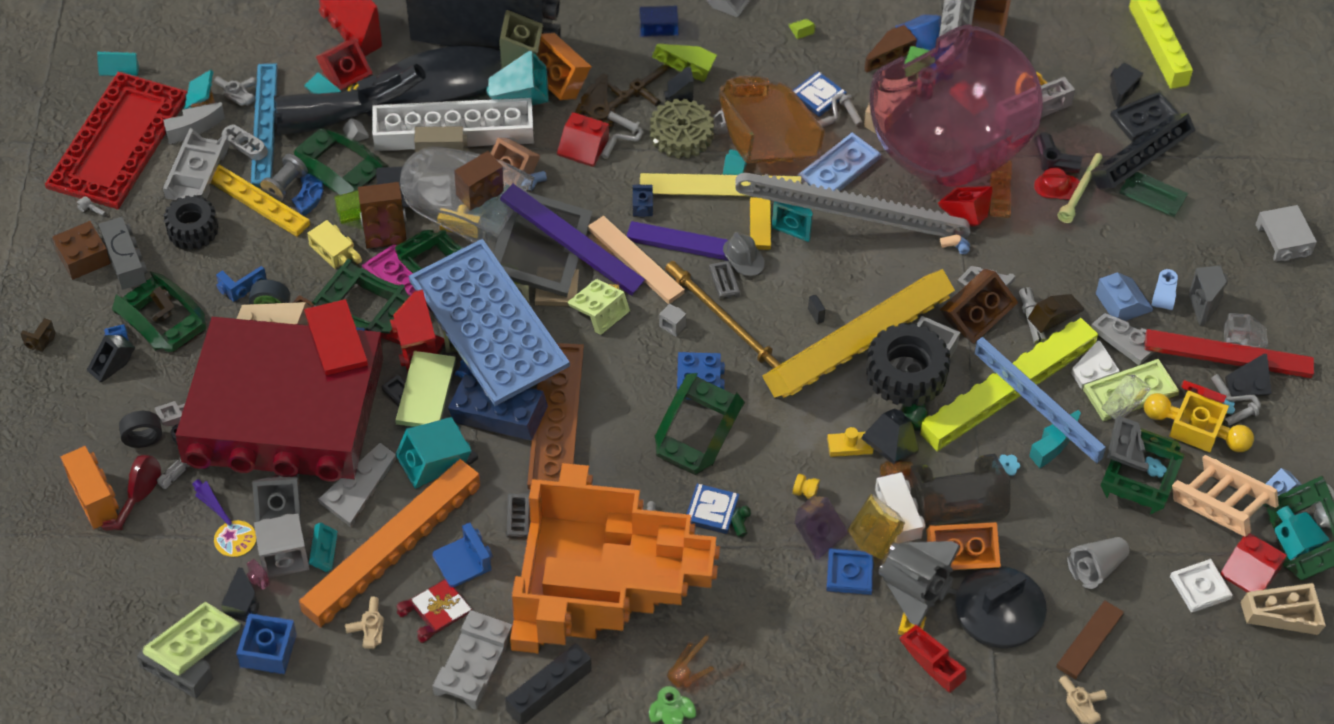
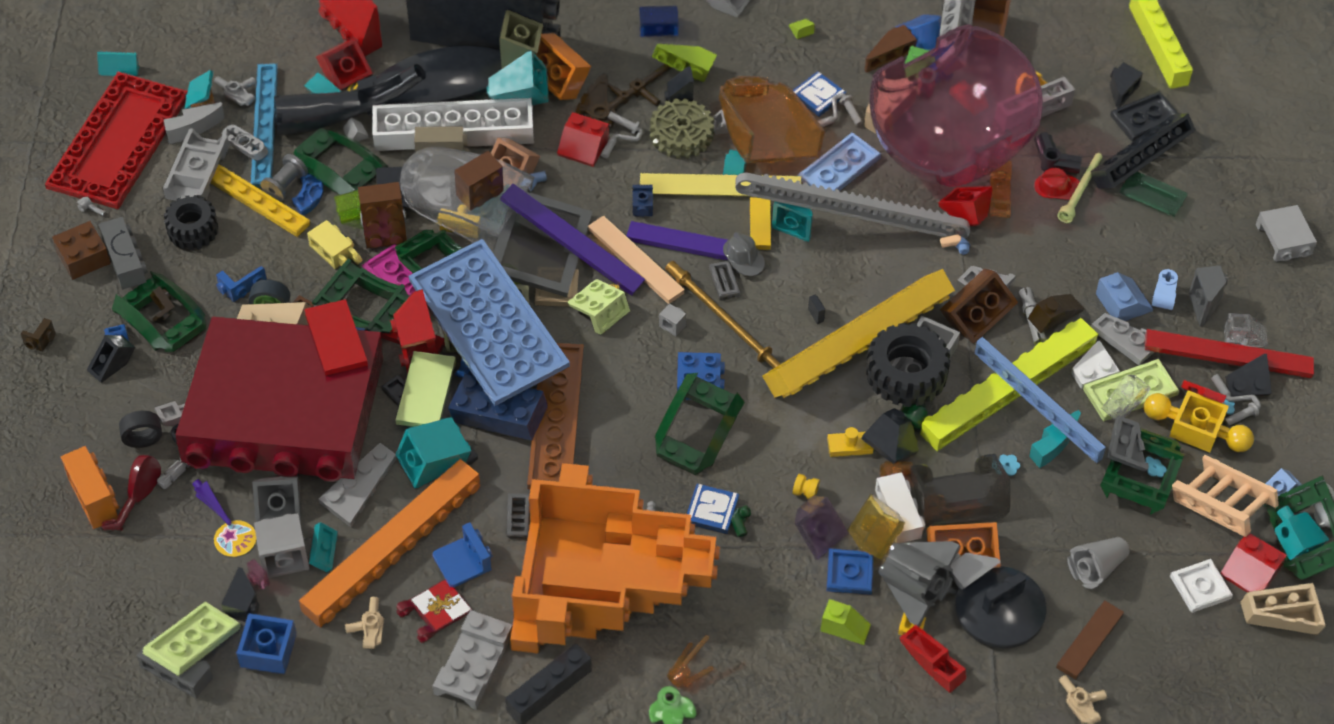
none -> lime slope [820,599,871,645]
none -> light grey slope [950,553,1000,590]

